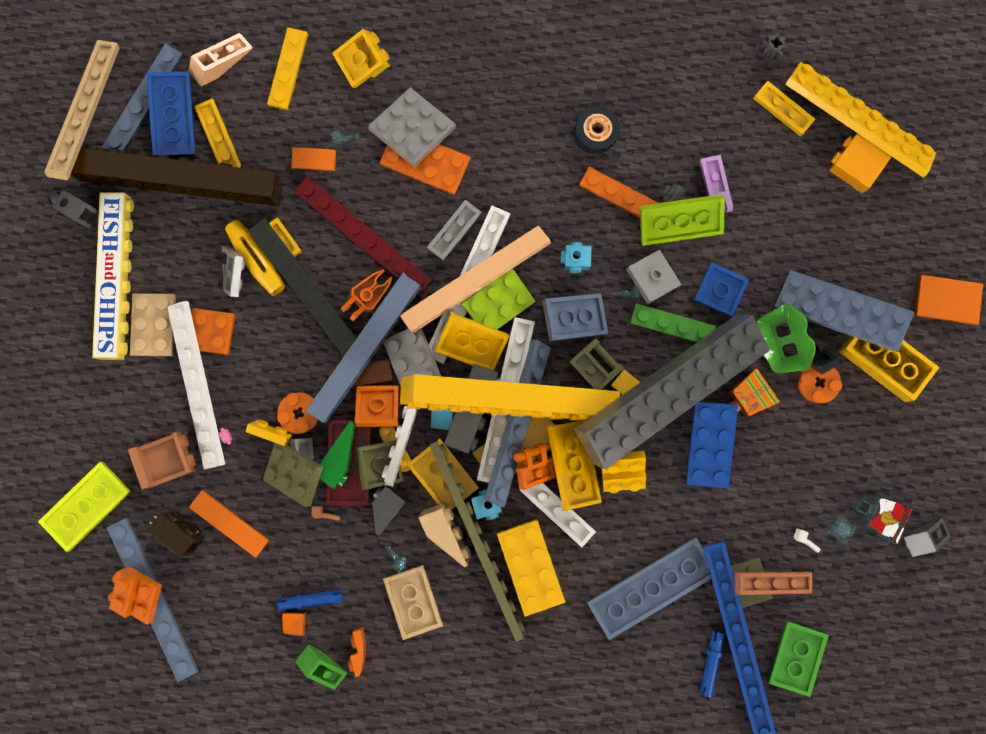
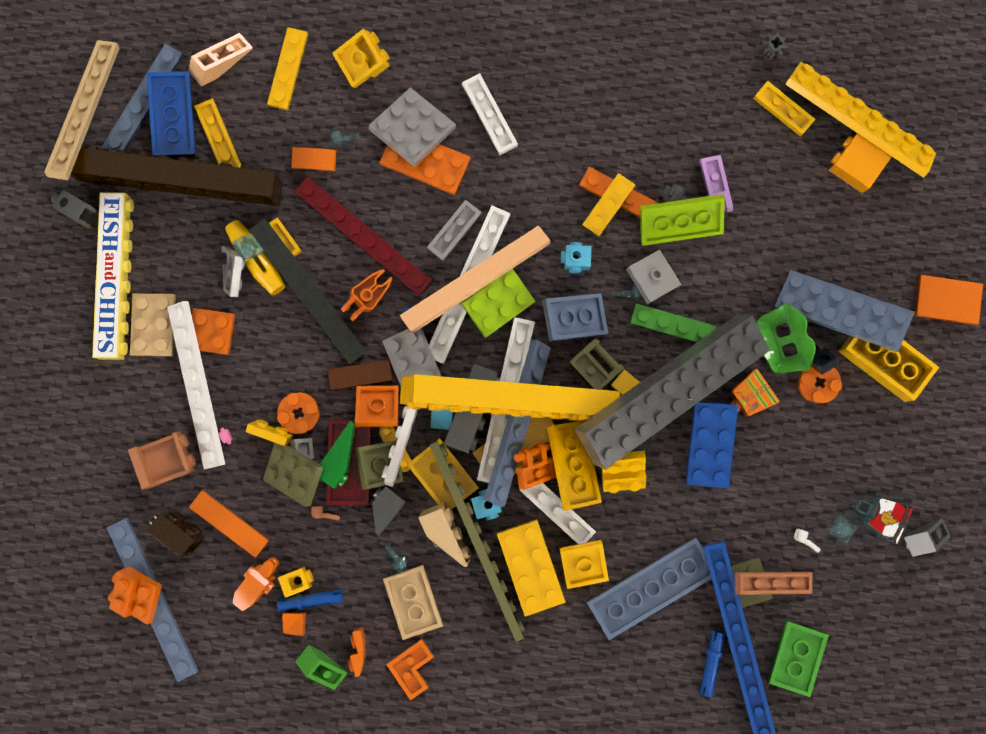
neon yellow plate [38,462,131,552] -> none
sand blue tile [305,273,421,423] -> none
yellow tile [435,312,509,371] -> none
black wheel [573,106,620,155] -> none
blue plate [693,262,749,318] -> none
none -> clear light blue plate [232,234,263,261]
none -> orange hinge [233,557,280,611]
none -> yellow brick [278,567,314,598]
none -> orange plate [386,639,434,701]
none -> white plate [462,74,518,155]
none -> yellow plate [559,540,609,589]
none -> yellow plate [582,173,635,236]

